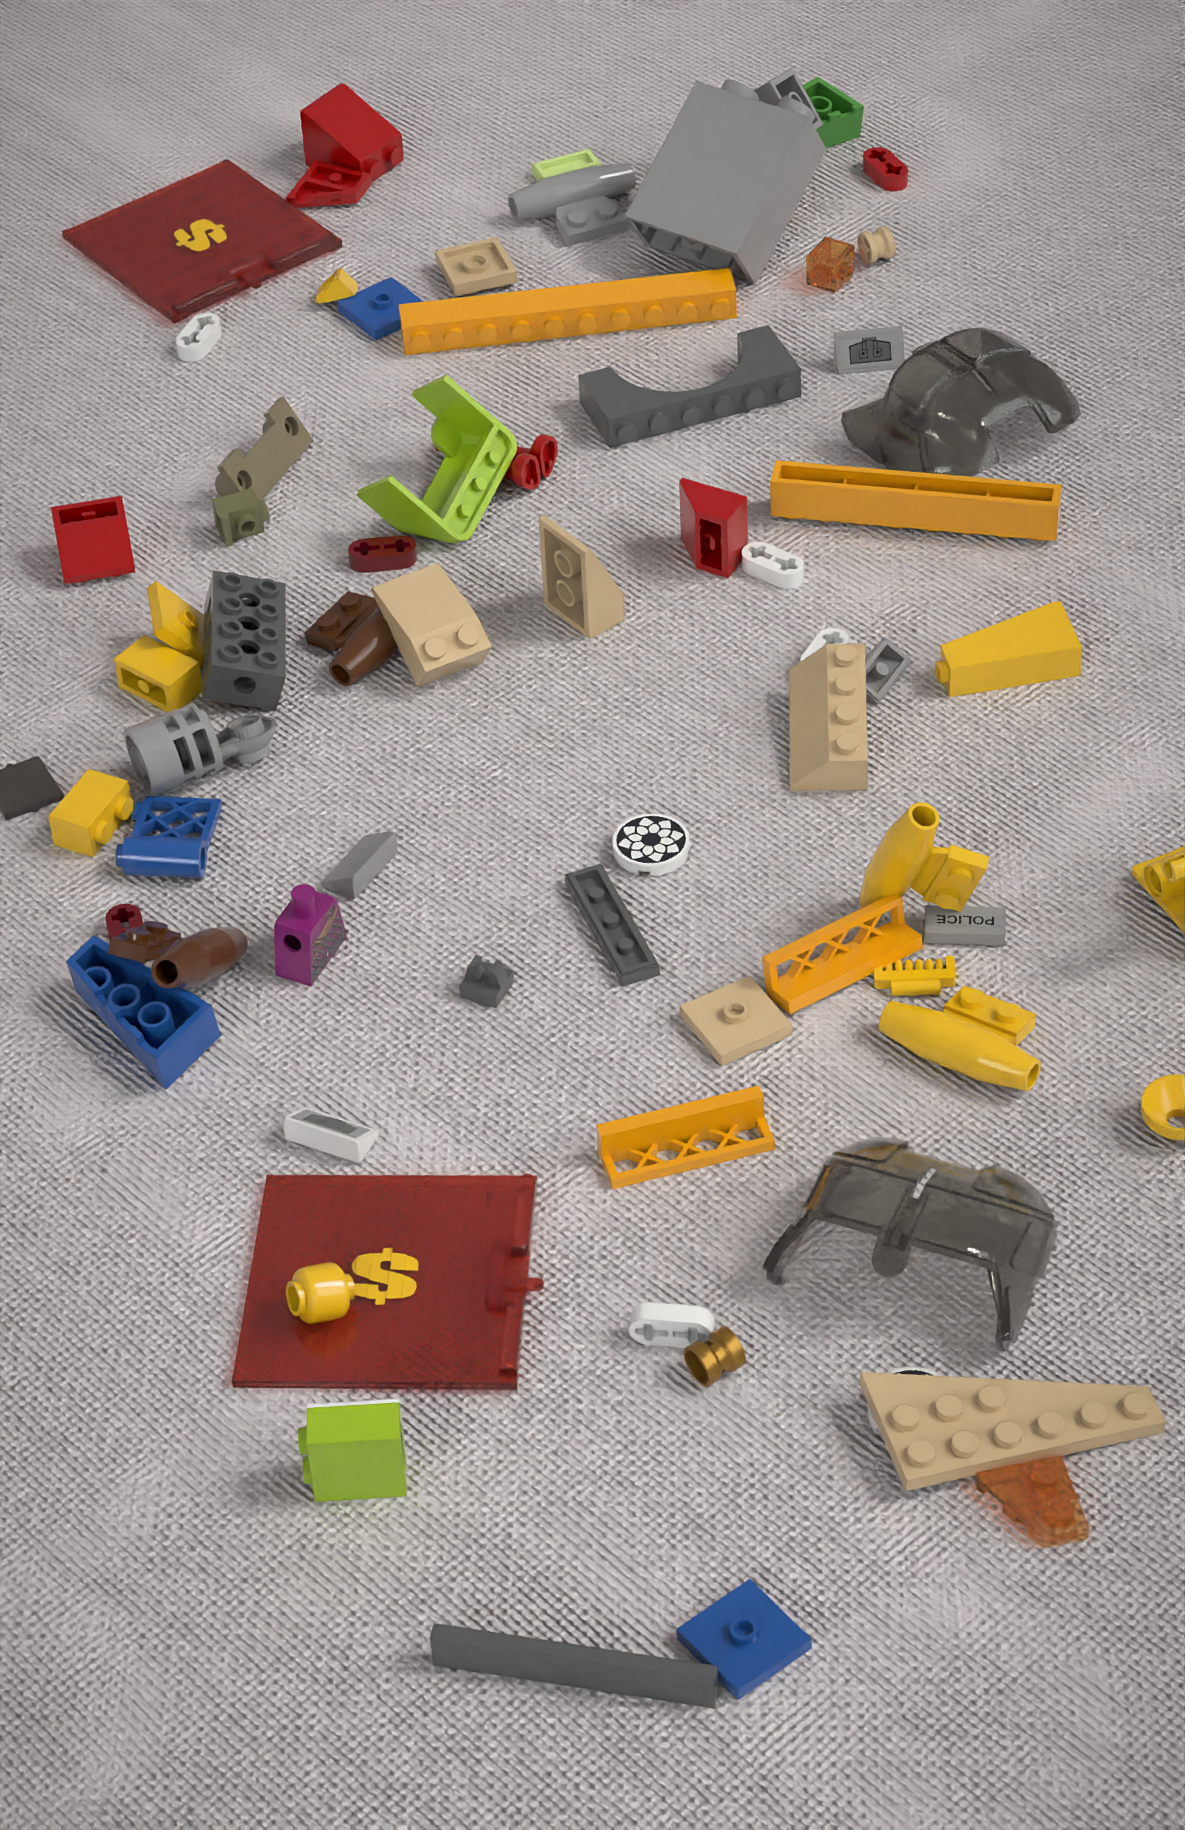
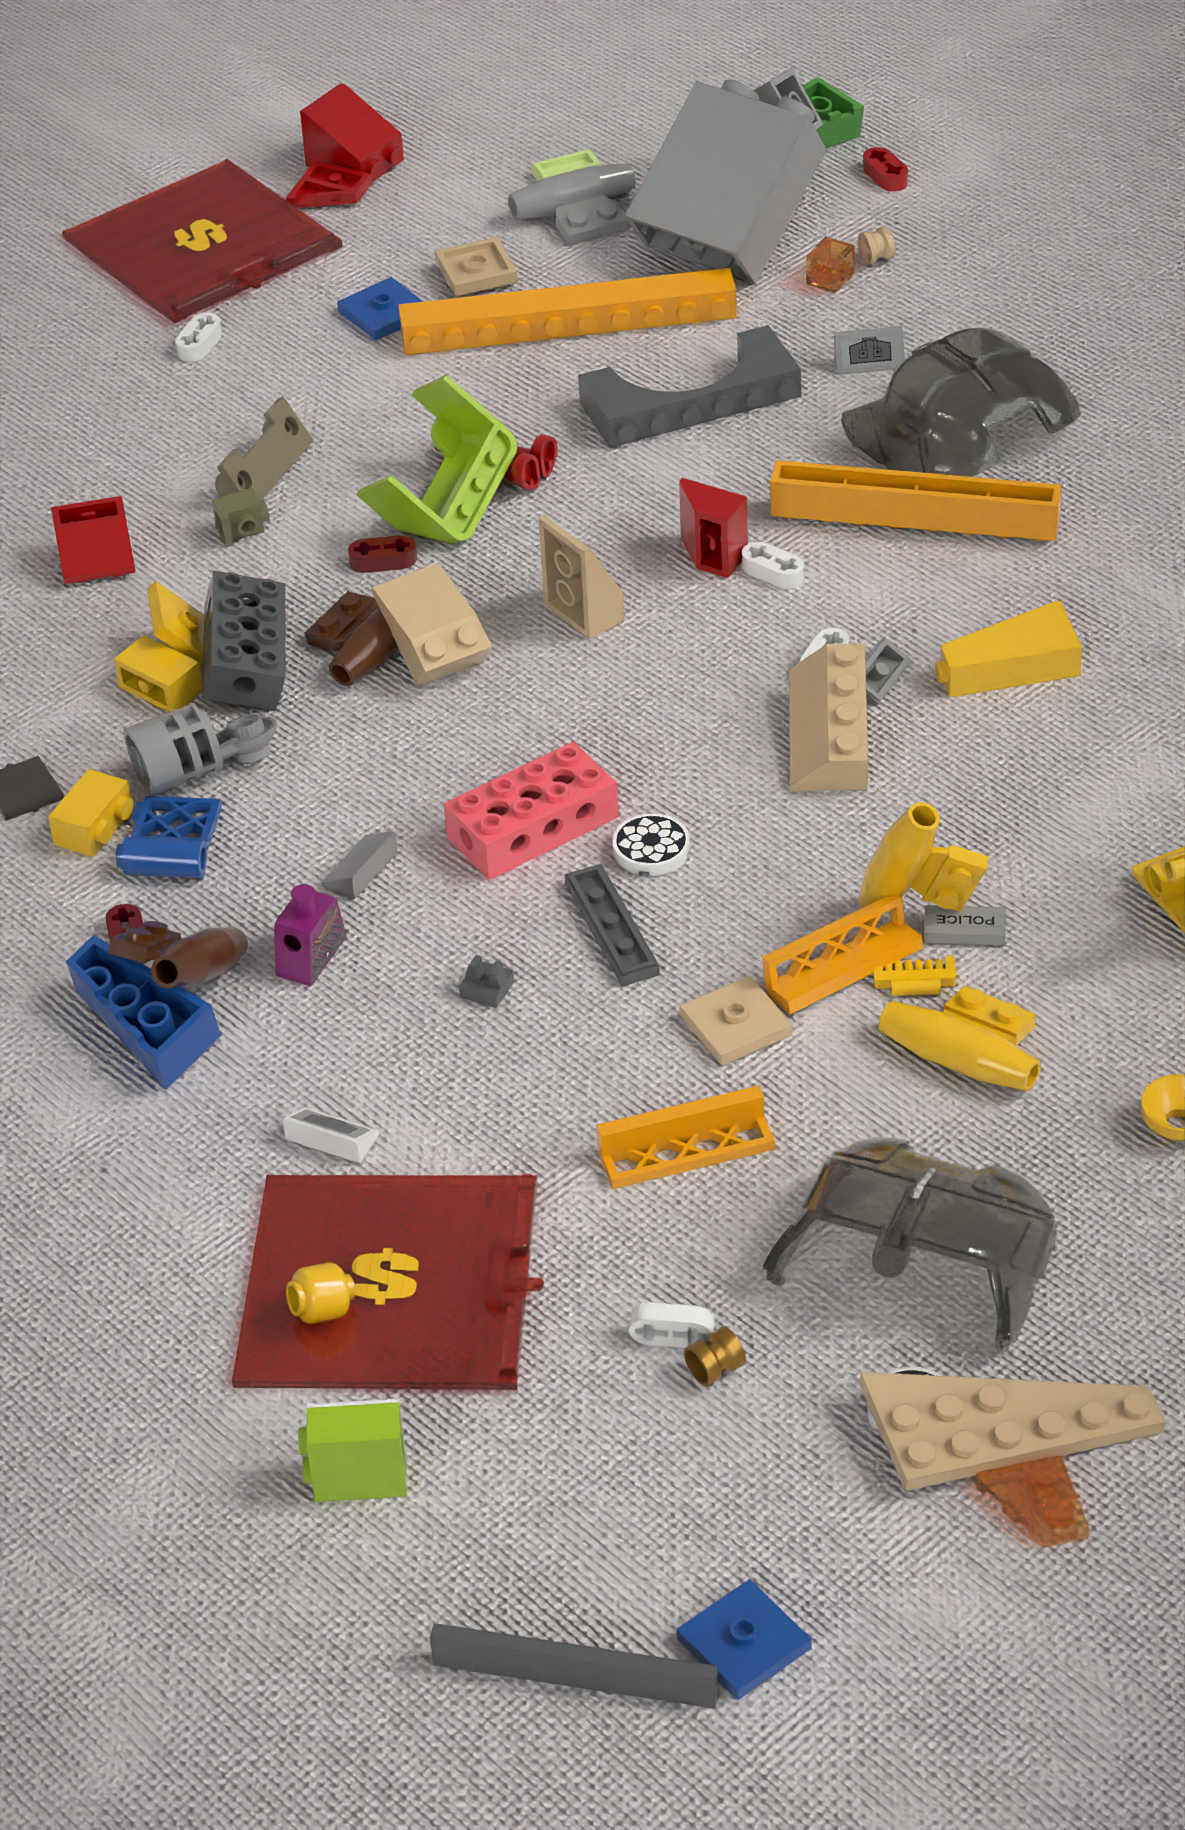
yellow slope [315,268,358,304] -> none
none -> coral brick [444,741,619,880]

